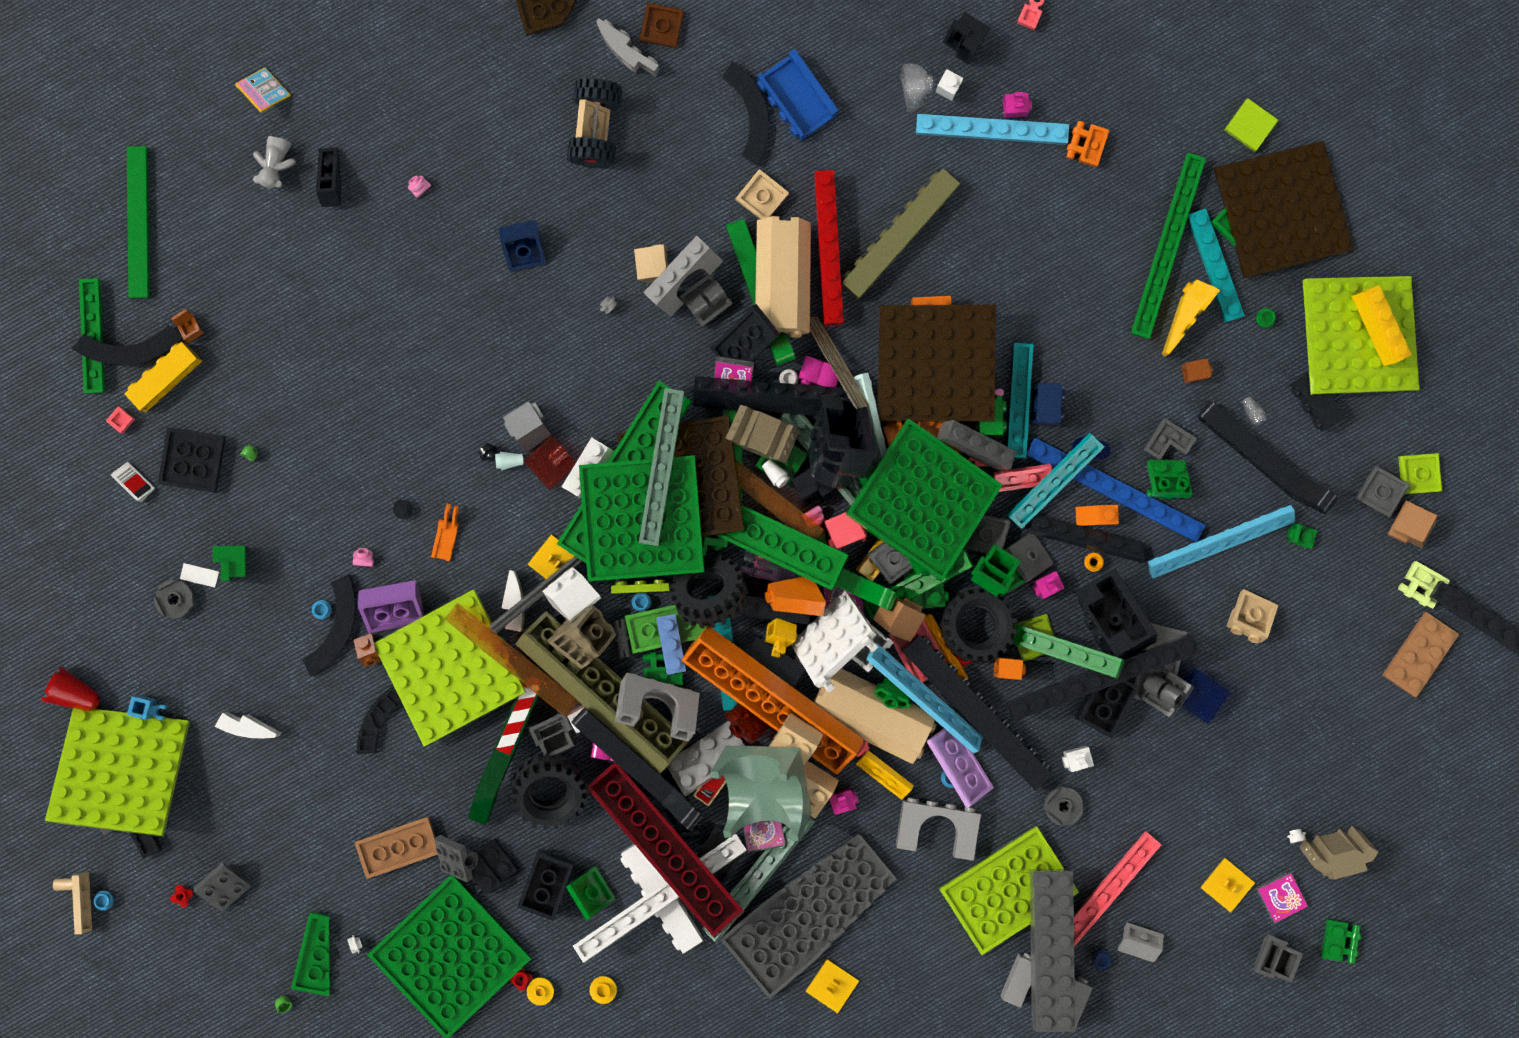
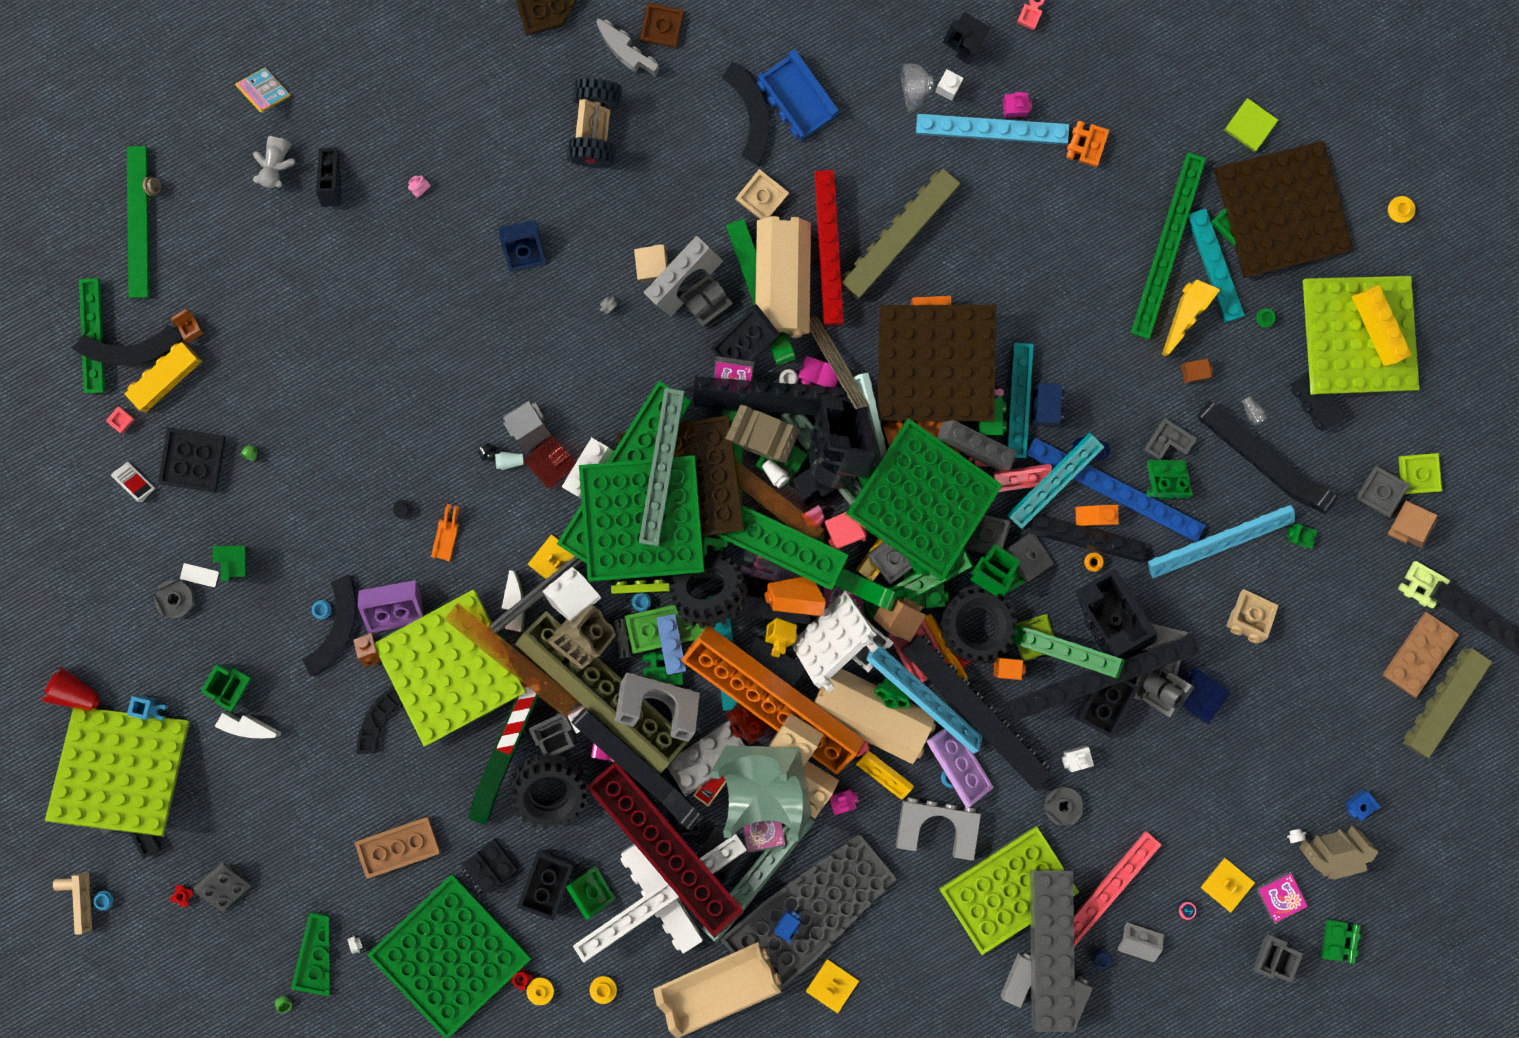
bright pink plate [353,548,374,567] -> none
dark grey plate [434,835,478,882] -> none
dark pink brick [1032,571,1065,599] -> none
none -> dark tan plate [143,176,161,196]
none -> green plate [200,664,252,712]
none -> tan panel [653,942,782,1038]
none -> blue brick [774,910,802,943]
none -> dark blue tile [1176,900,1197,921]
none -> blue brick [1345,790,1380,821]
none -> yellow piece [1388,196,1415,223]
none -> olive brick [1403,648,1492,758]

